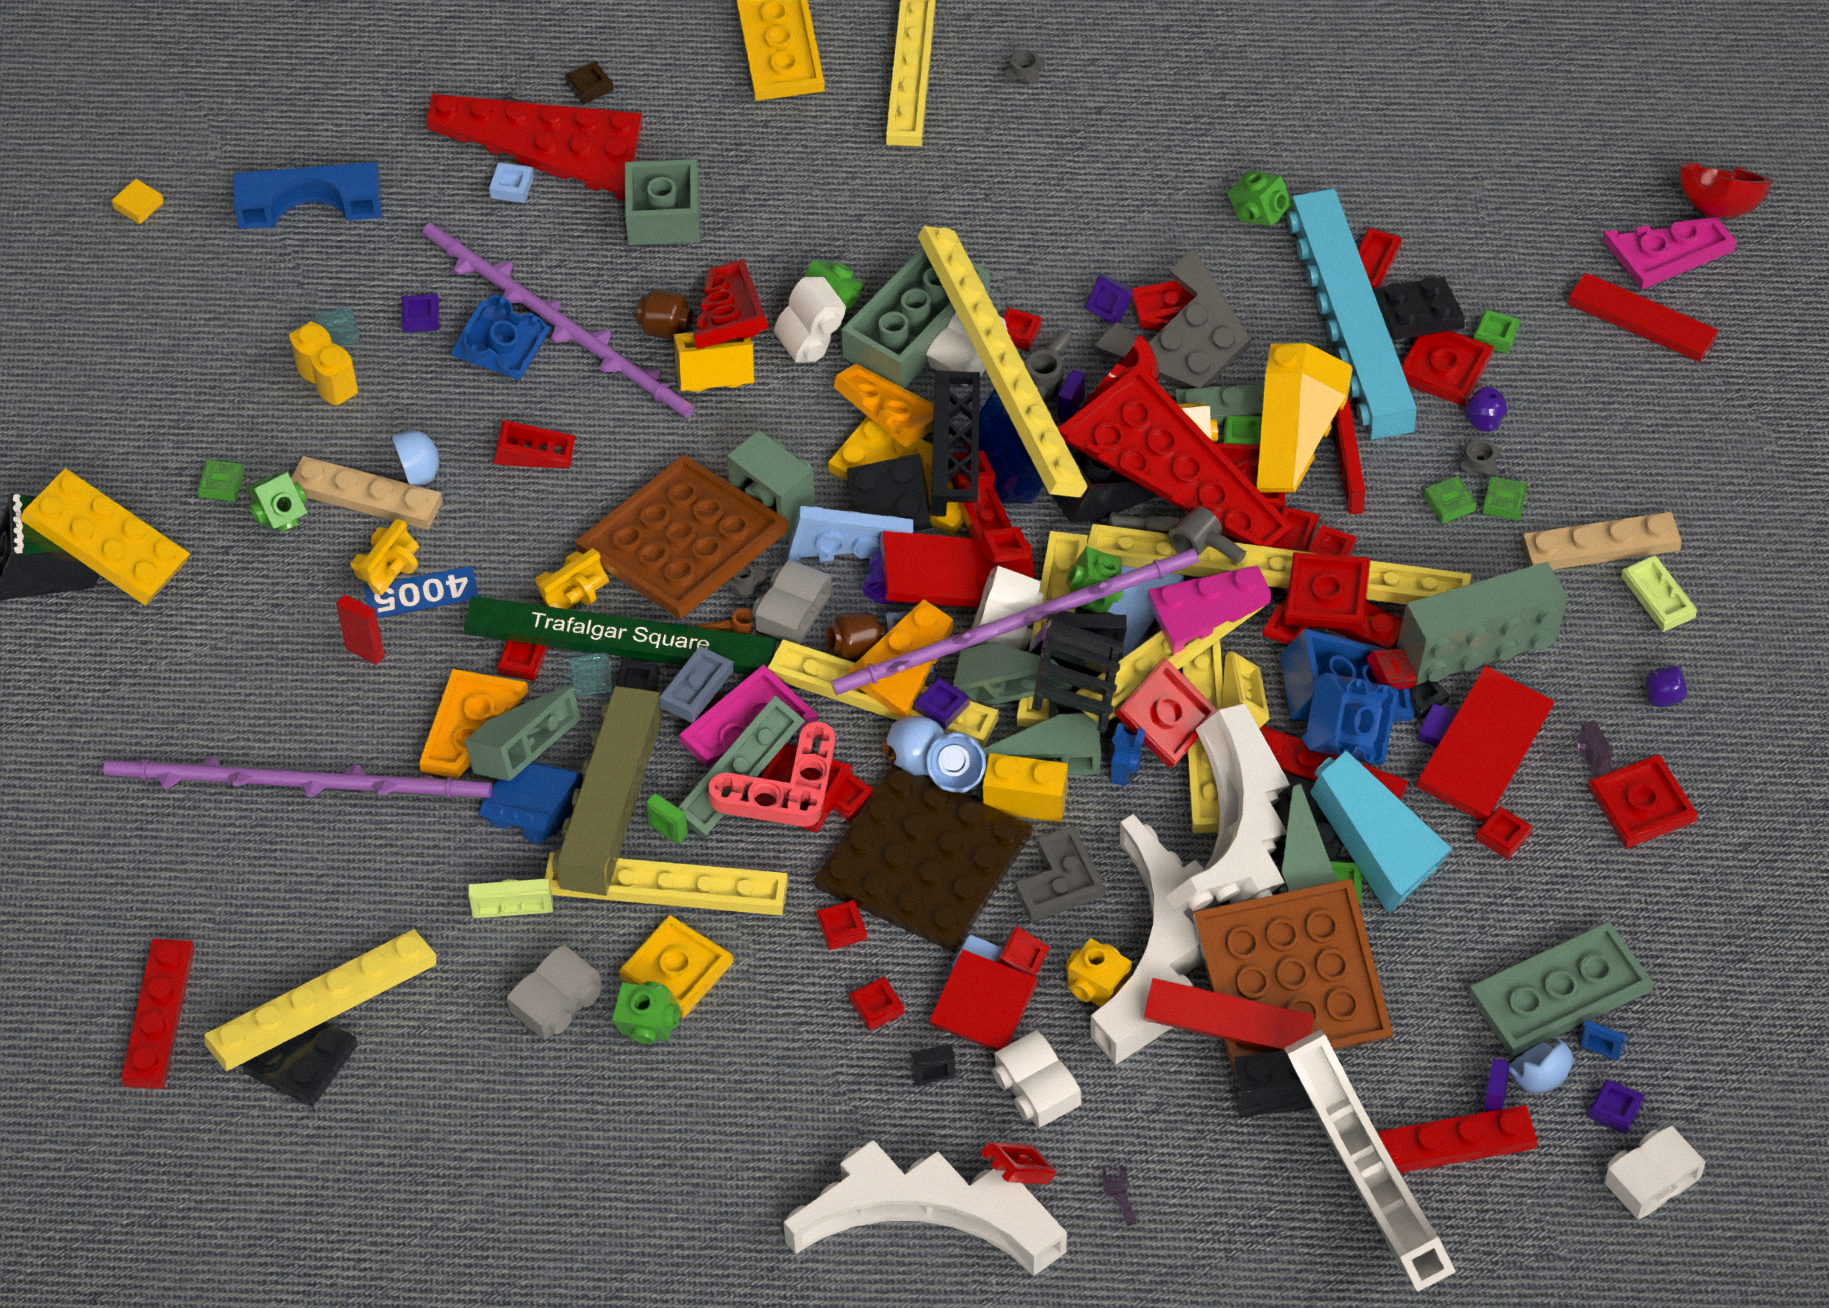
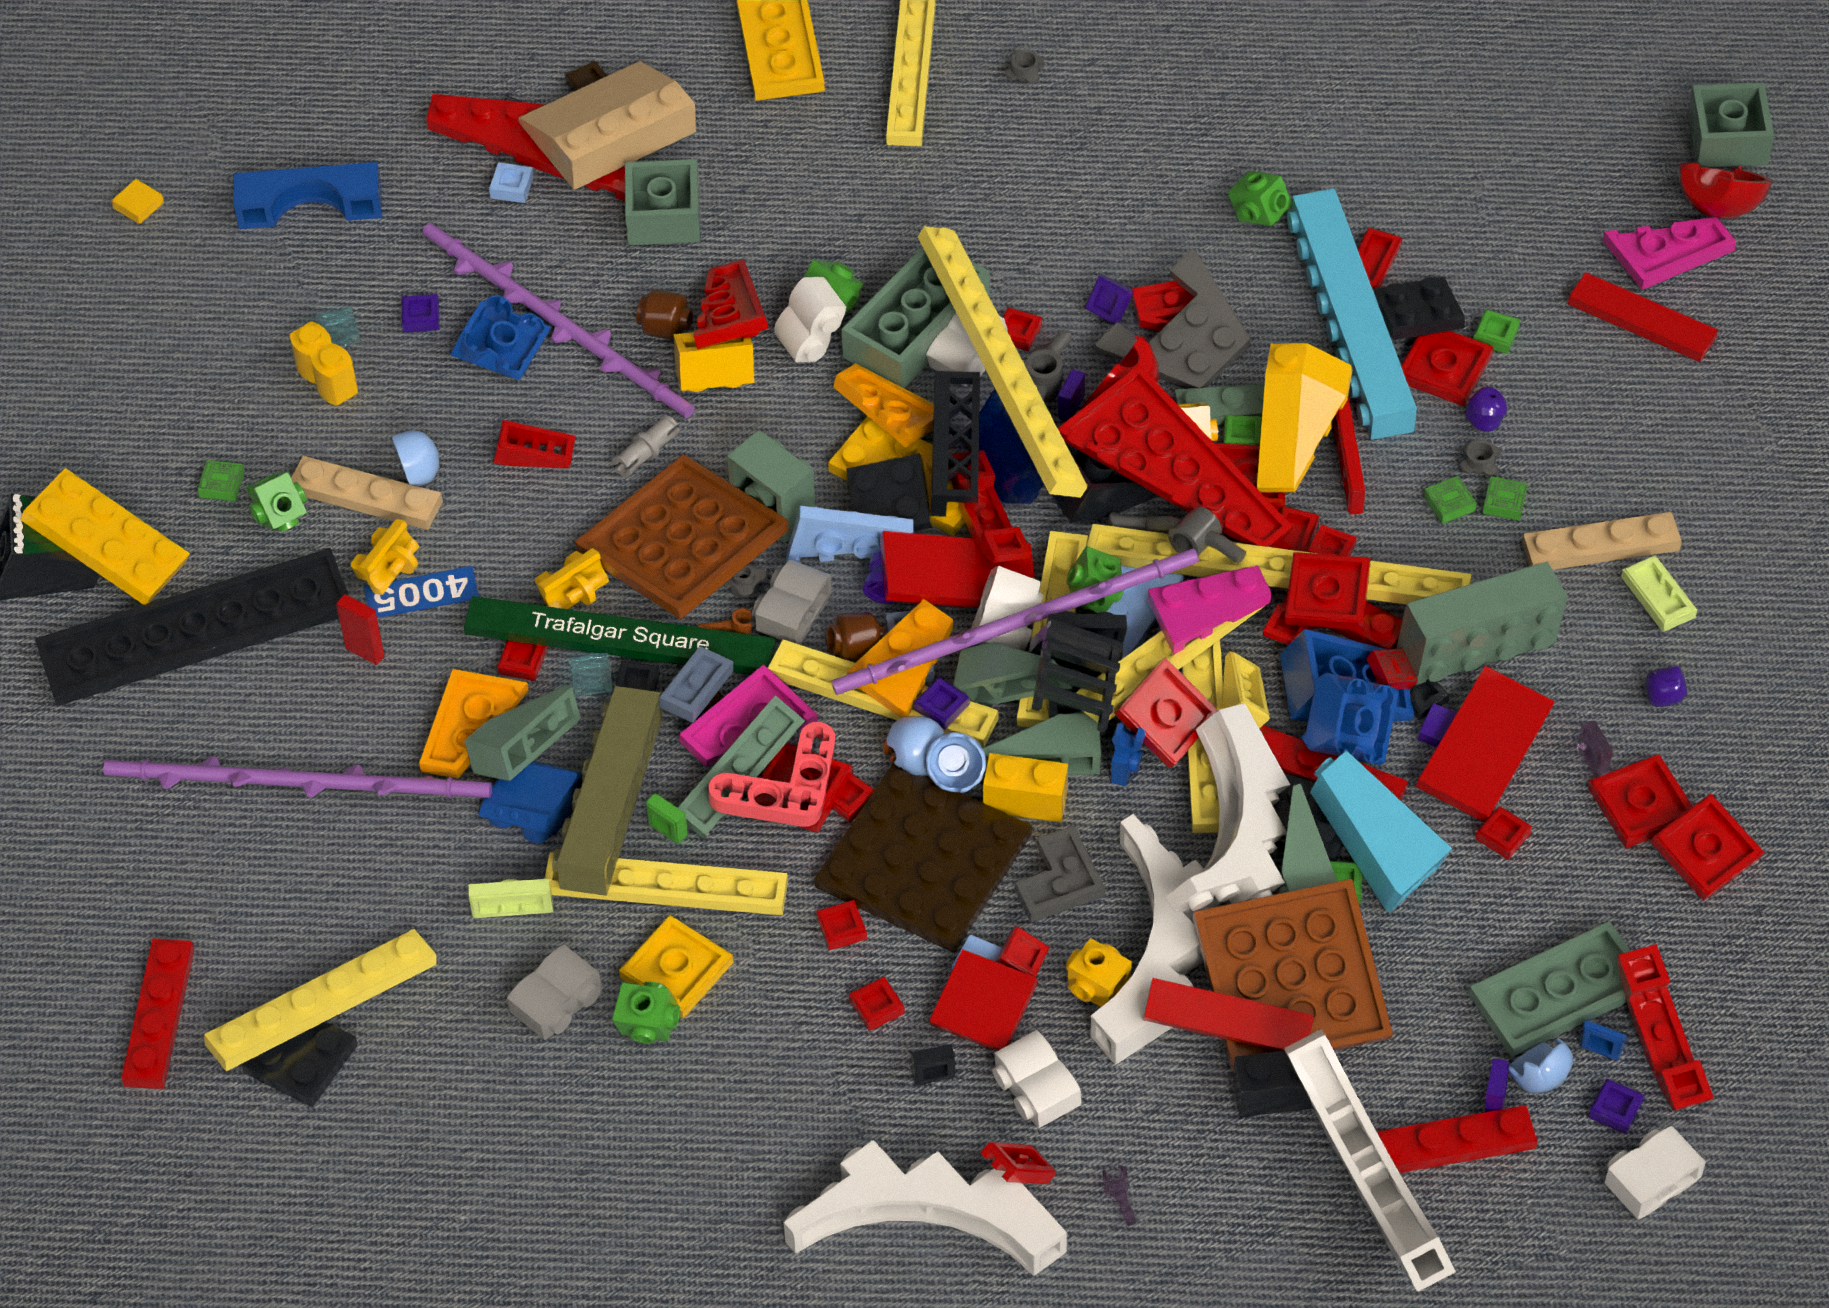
none -> black plate [35,548,349,706]
none -> tan slope [519,61,696,190]
none -> light grey pin [612,415,680,477]
none -> red slope [1617,944,1714,1111]
none -> red tile [1650,793,1765,901]
none -> sand green brick [1688,83,1774,167]

